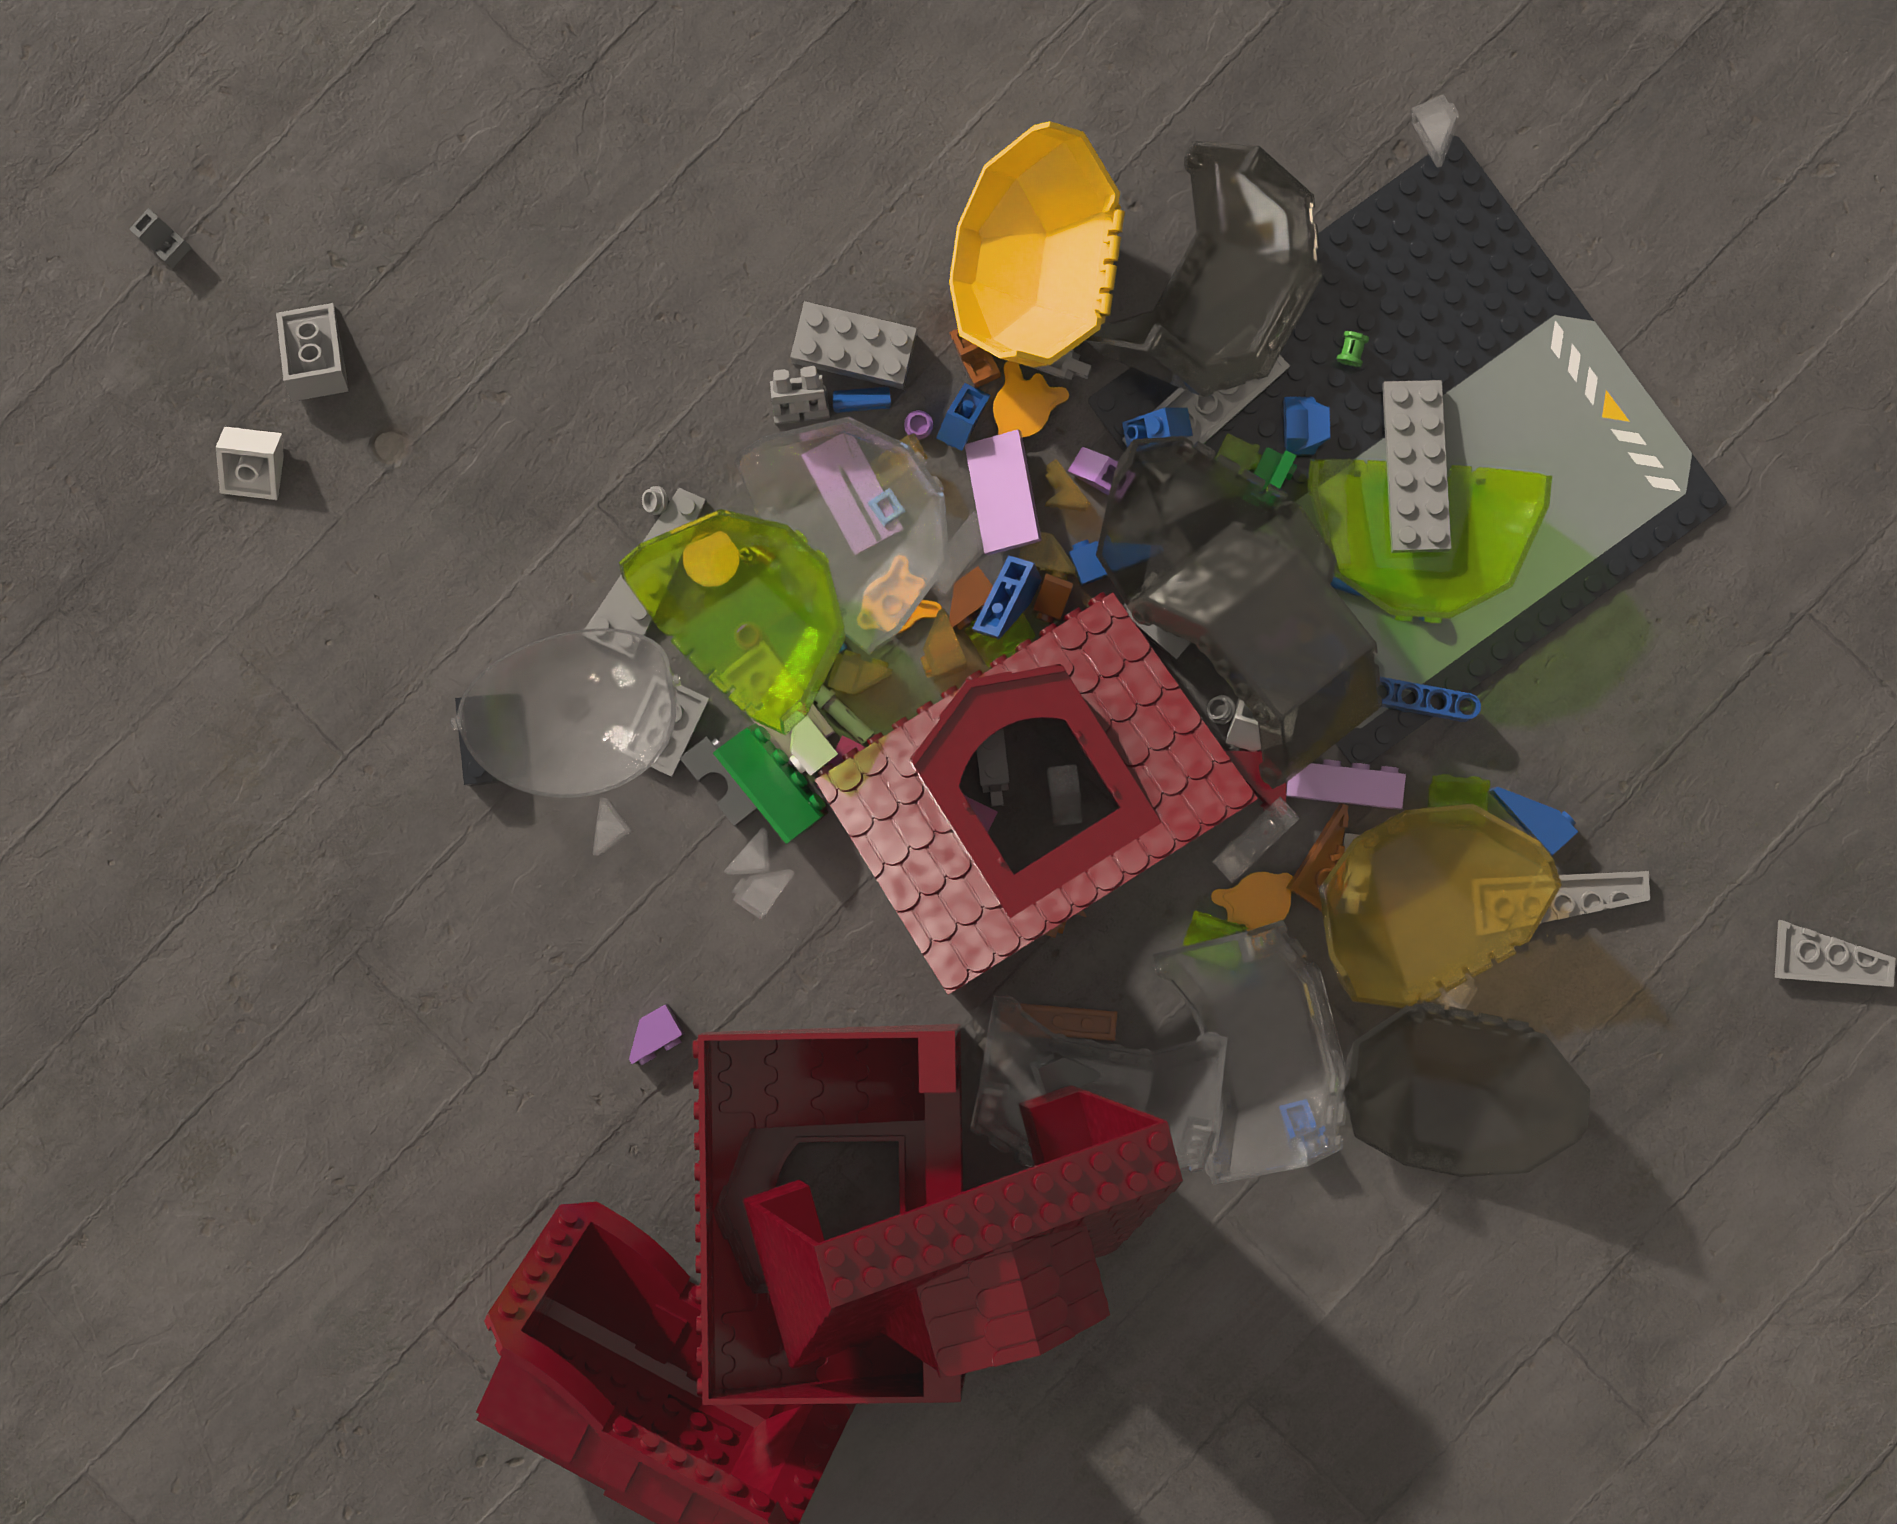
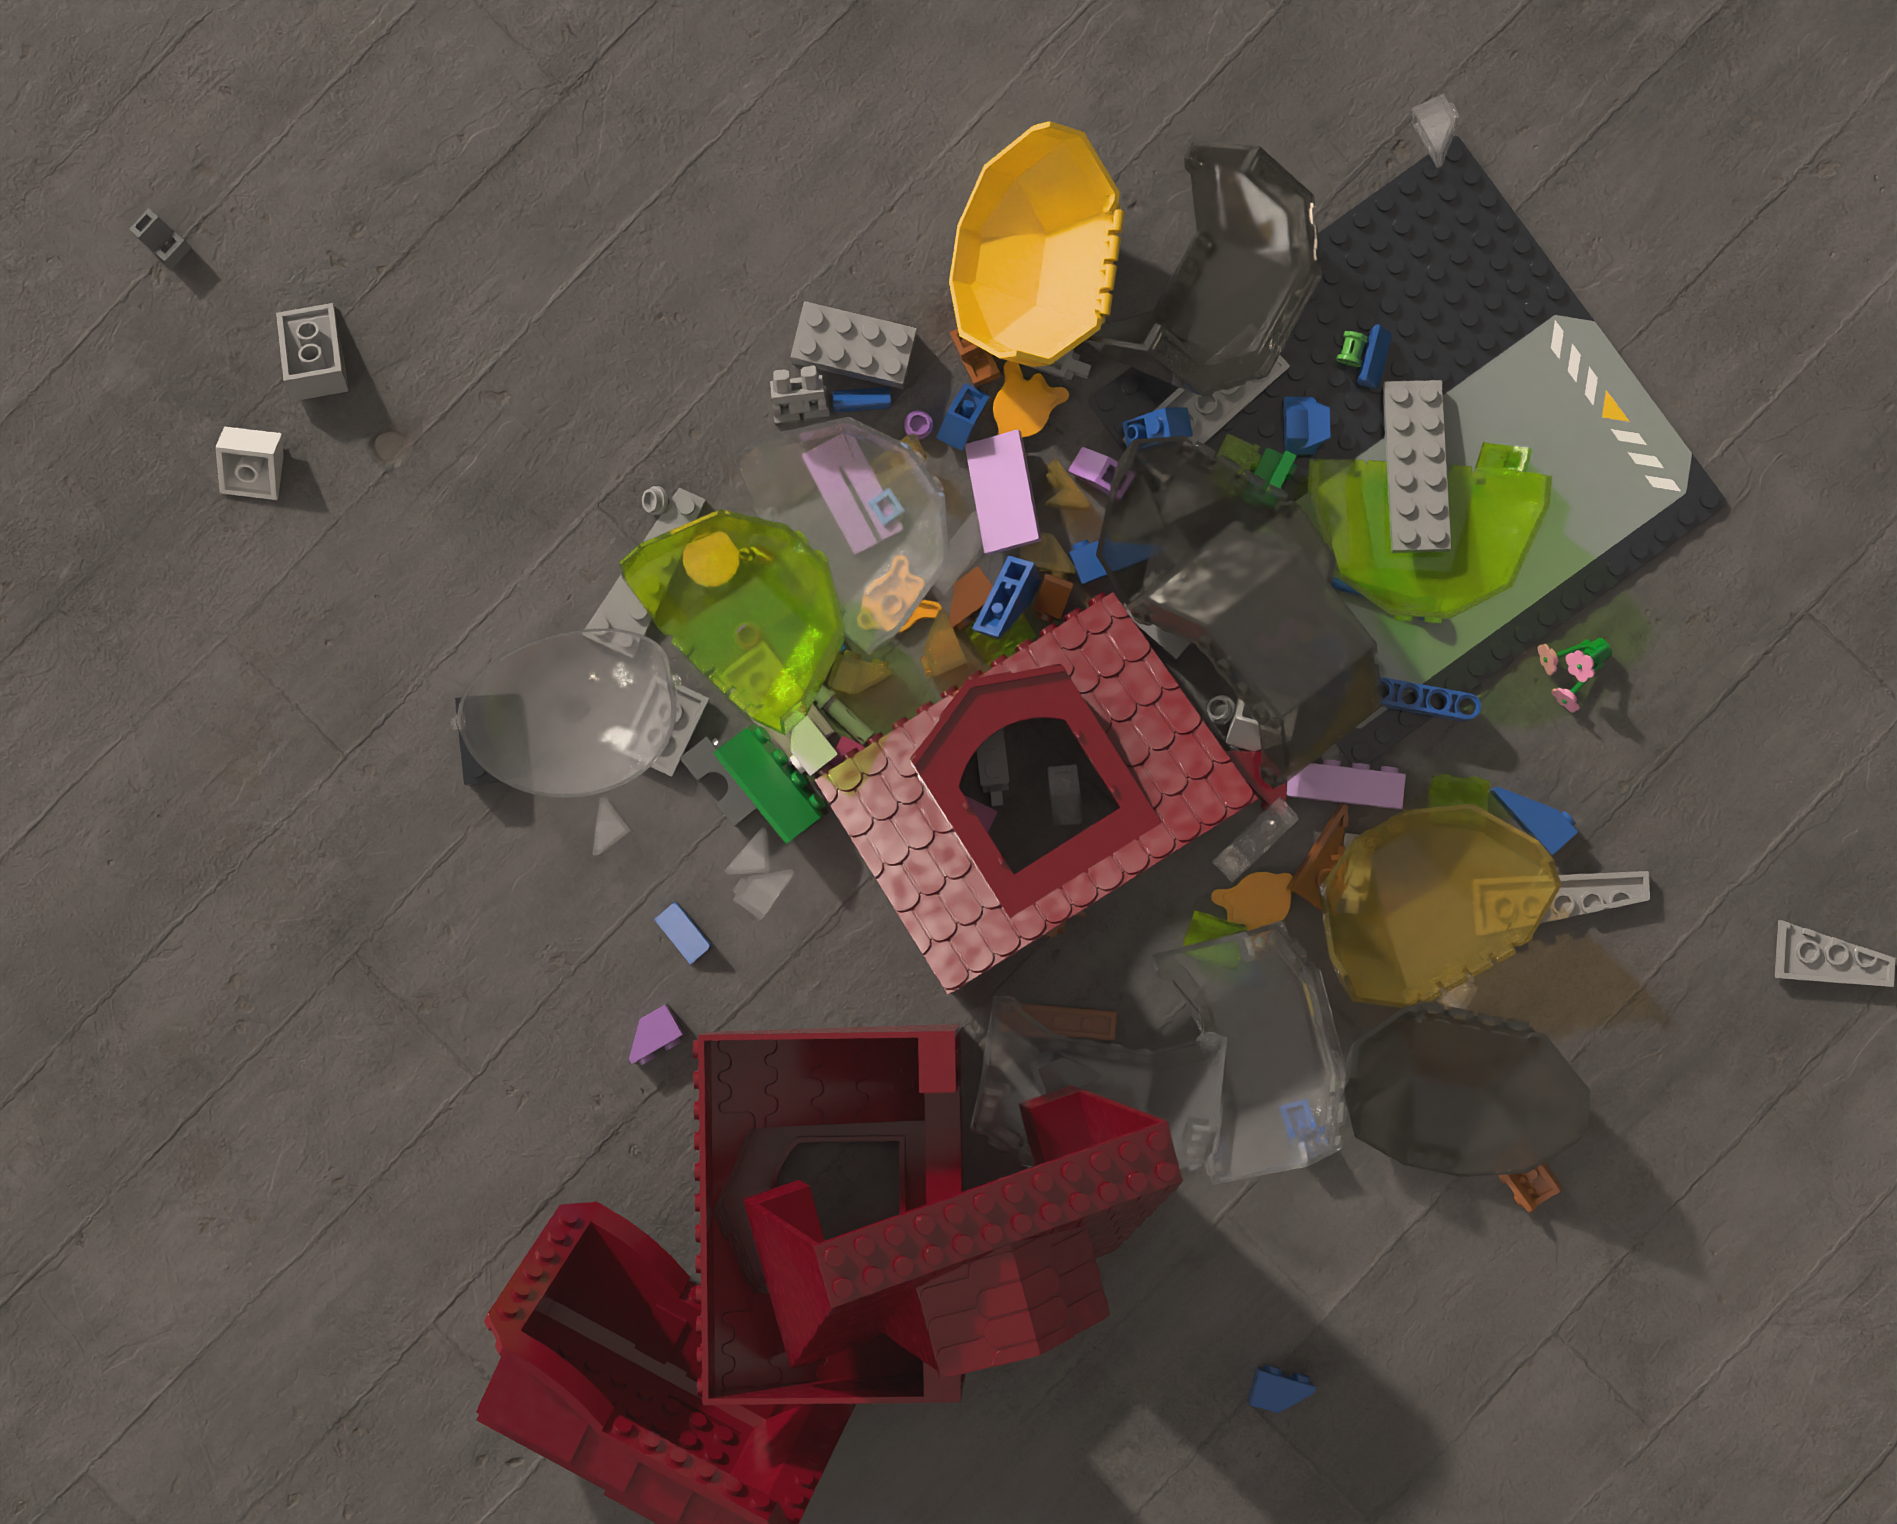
none -> slope [654,901,713,965]
none -> blue slope [1247,1364,1316,1413]
none -> blue slope [1357,324,1392,389]
none -> clear neon green slope [1475,442,1533,483]
none -> dark orange bracket [1495,1140,1563,1214]
none -> plant [1538,638,1612,713]

